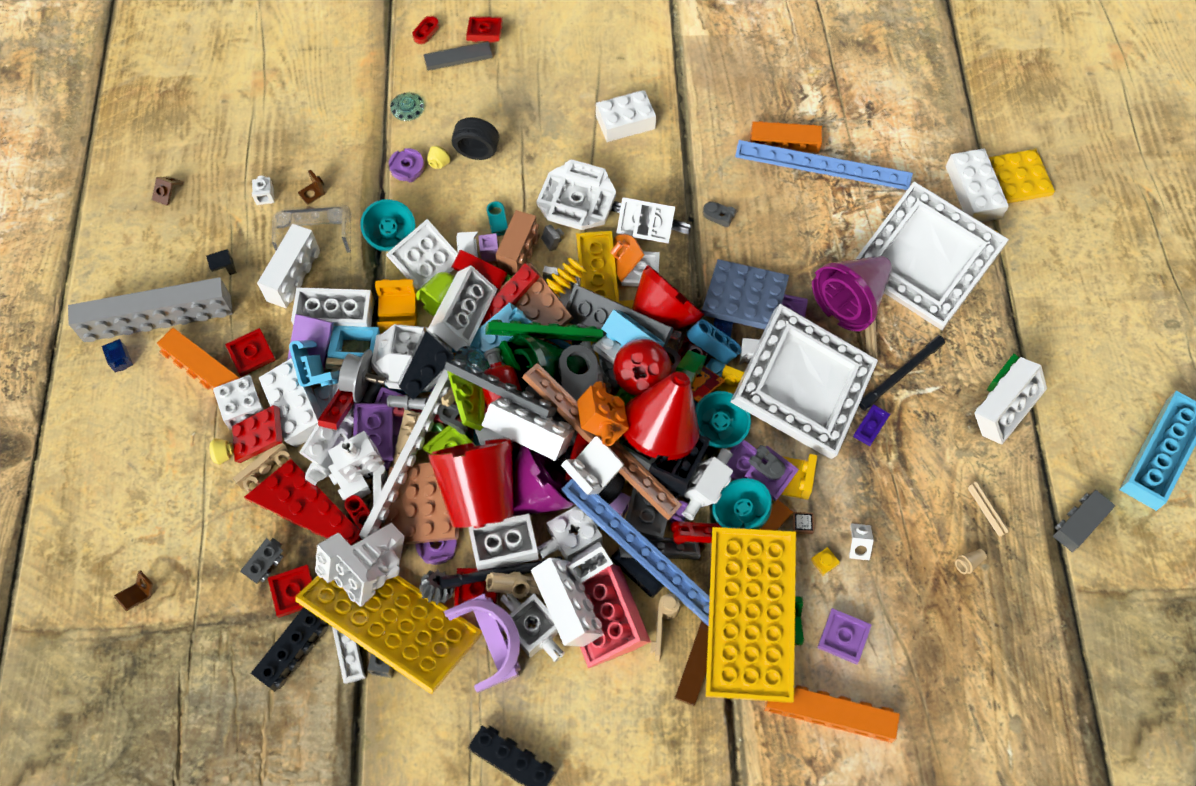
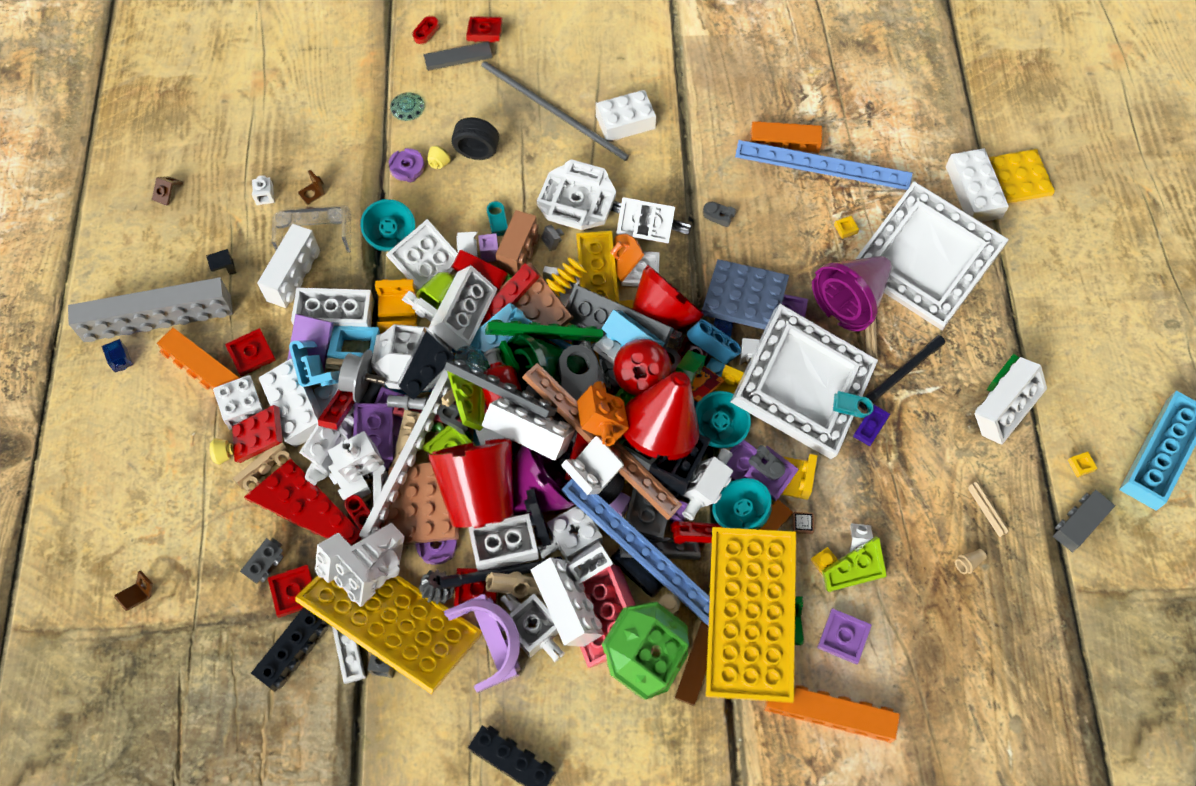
none -> white plate [402,291,437,323]
none -> dark grey piece [481,61,629,161]
none -> black plate [524,488,551,547]
none -> bright green piece [602,602,689,700]
none -> lime wing [822,536,887,592]
none -> teal piece [833,391,873,418]
none -> yellow plate [834,216,859,239]
none -> yellow plate [1068,451,1098,478]

